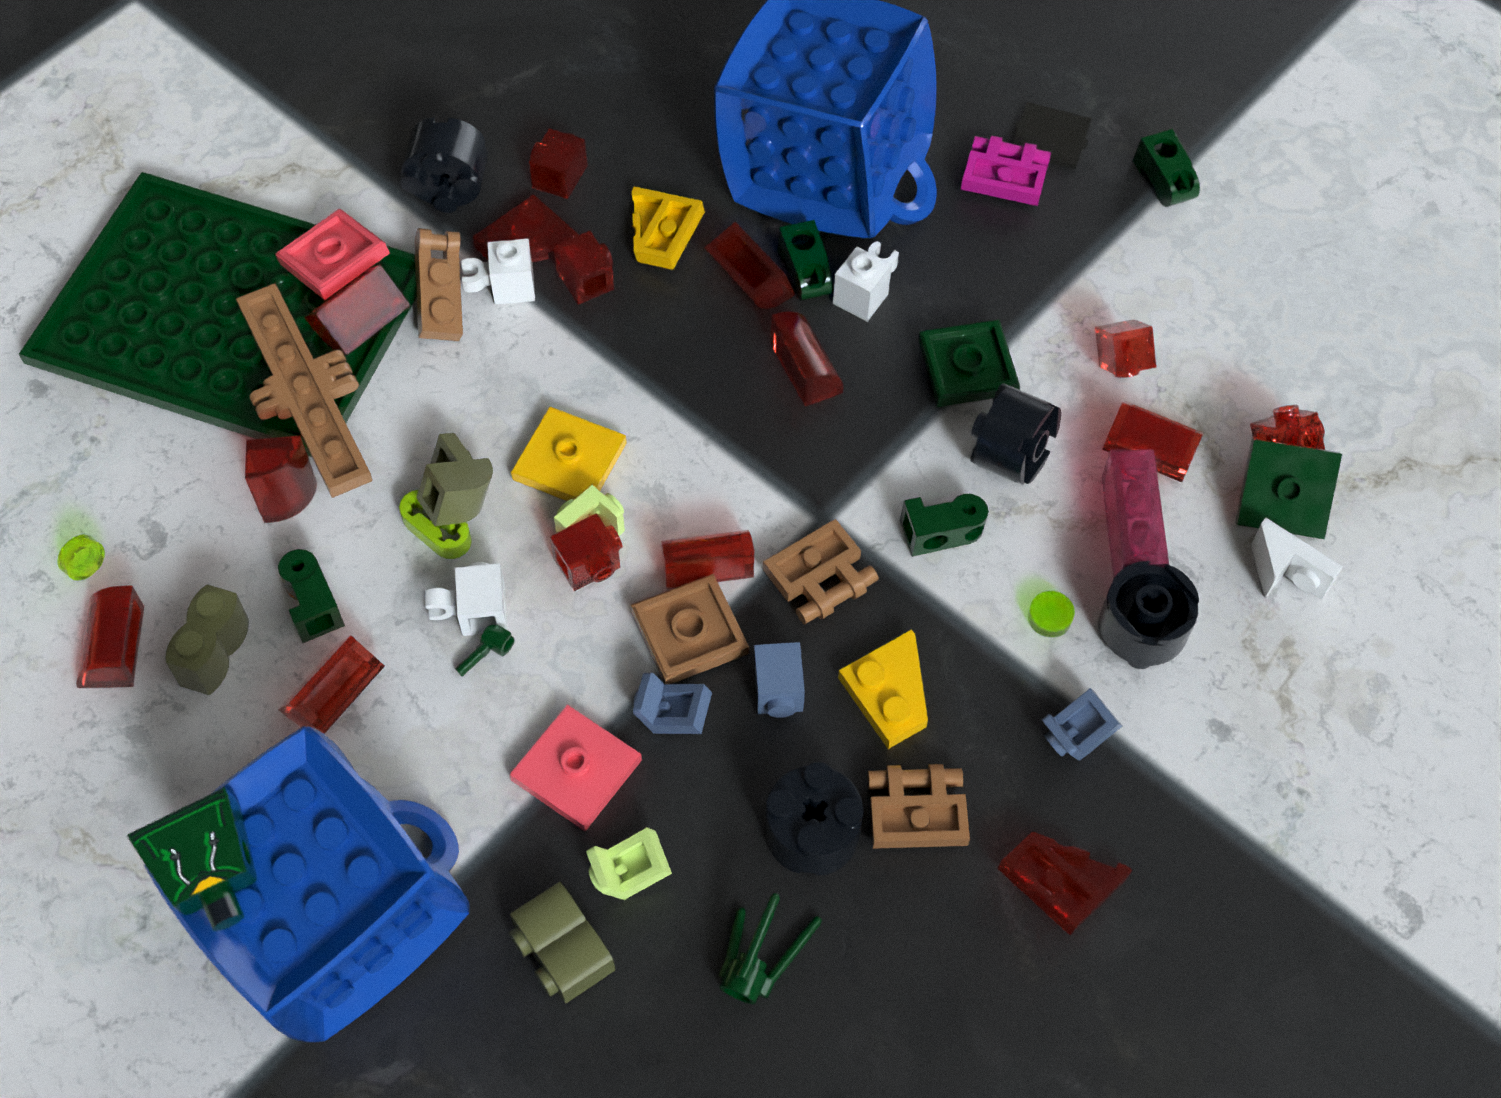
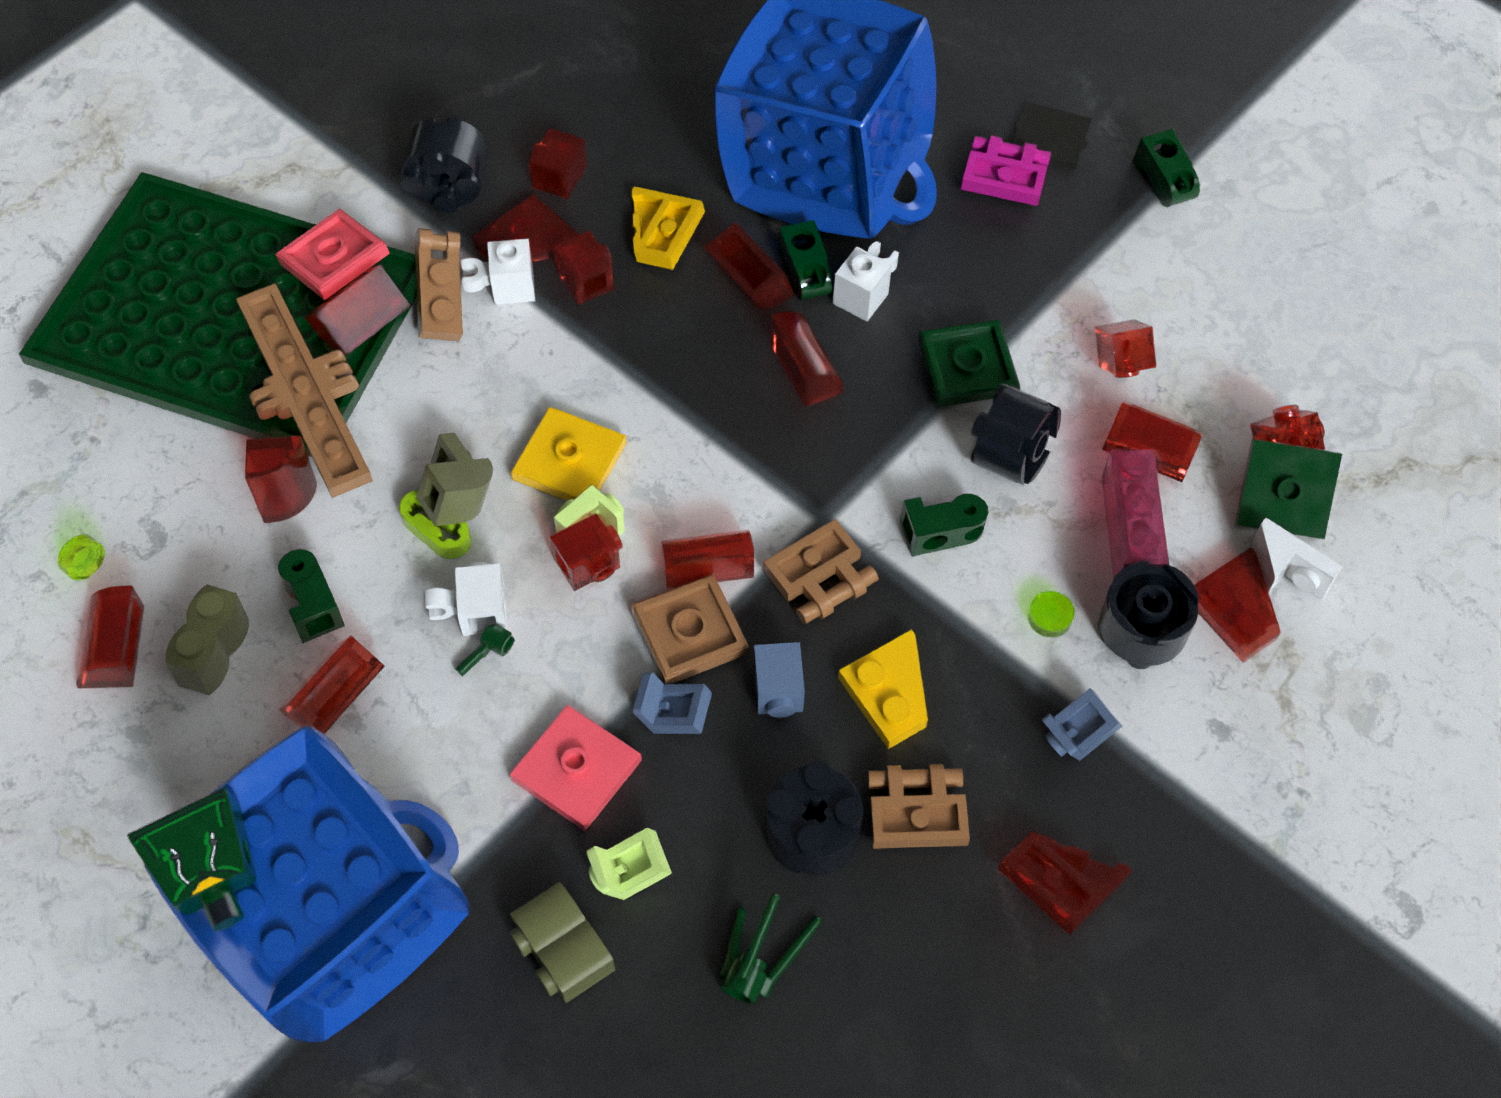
none -> clear red wing [1195,547,1281,663]

